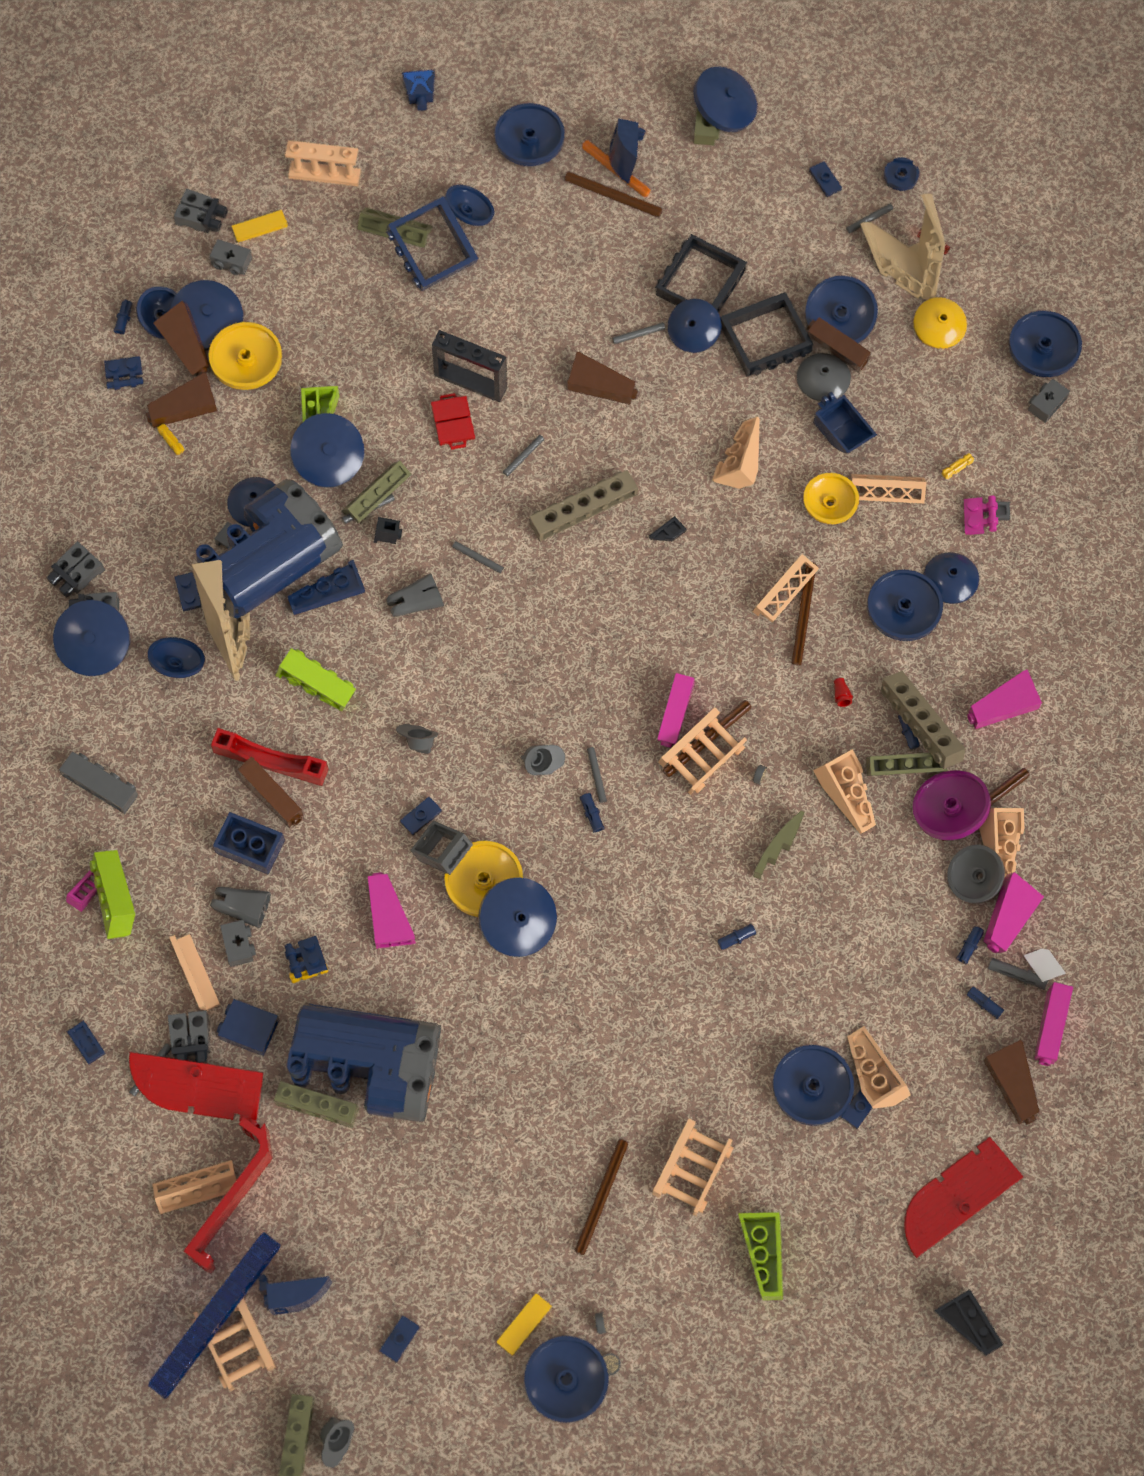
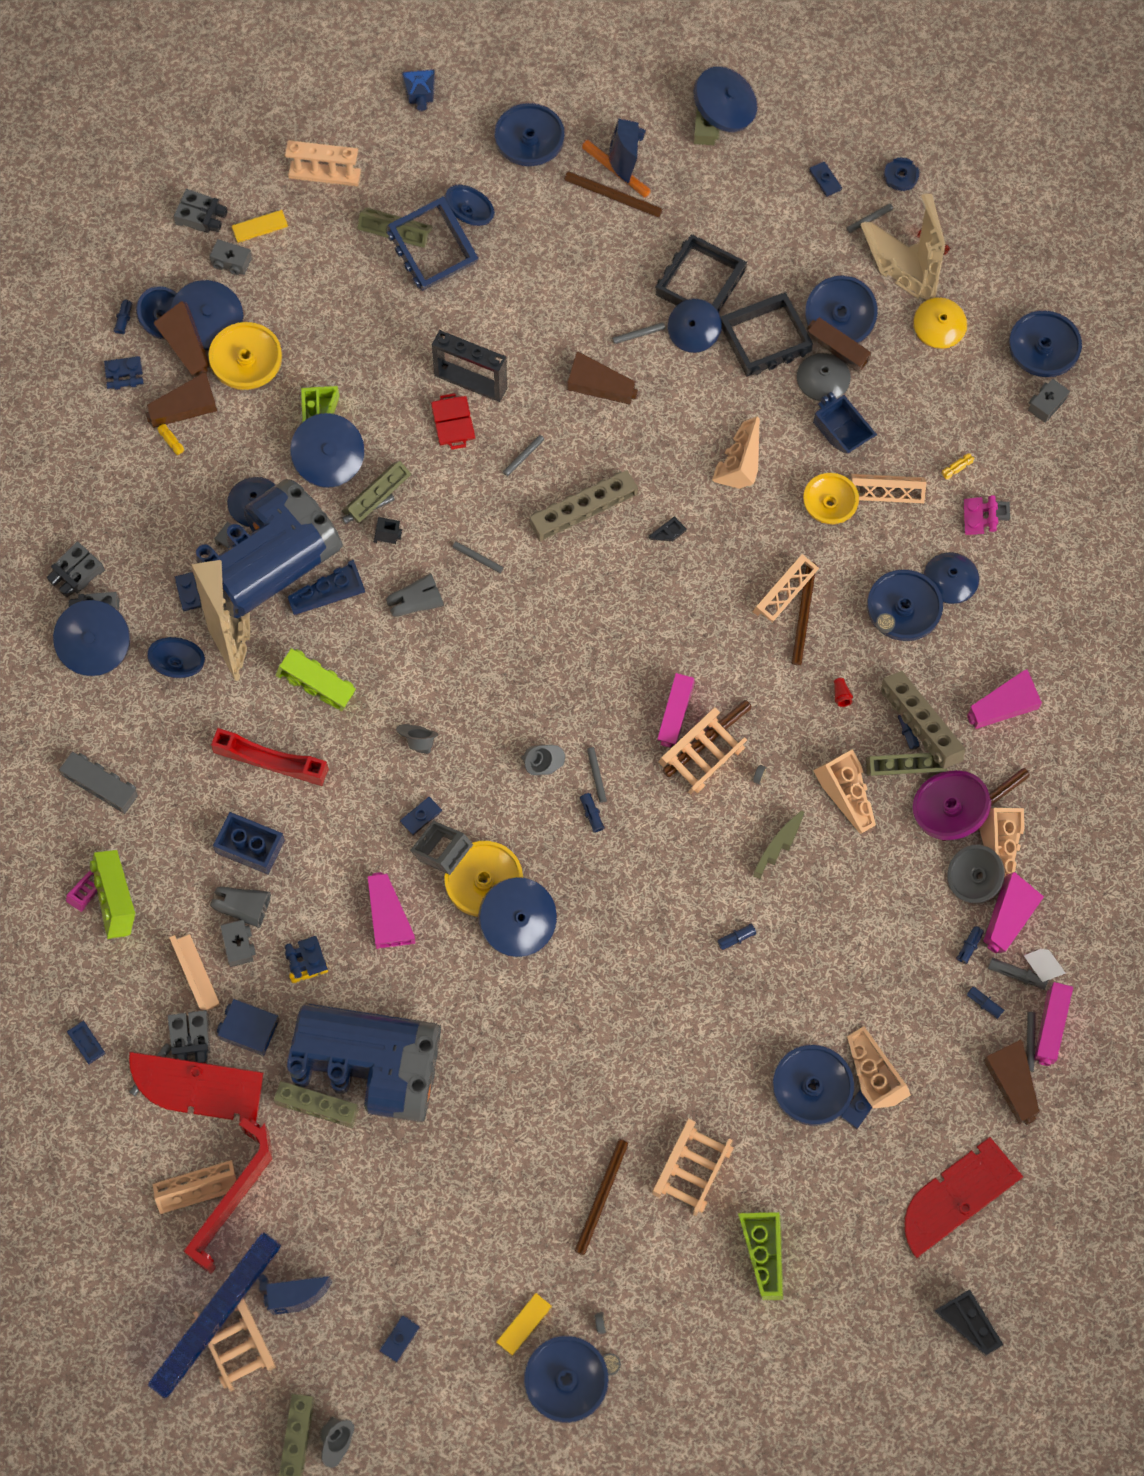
reddish brown slope [237,757,303,828] -> none
none -> tile [876,613,895,633]
none -> dark grey bar [1026,1012,1036,1072]

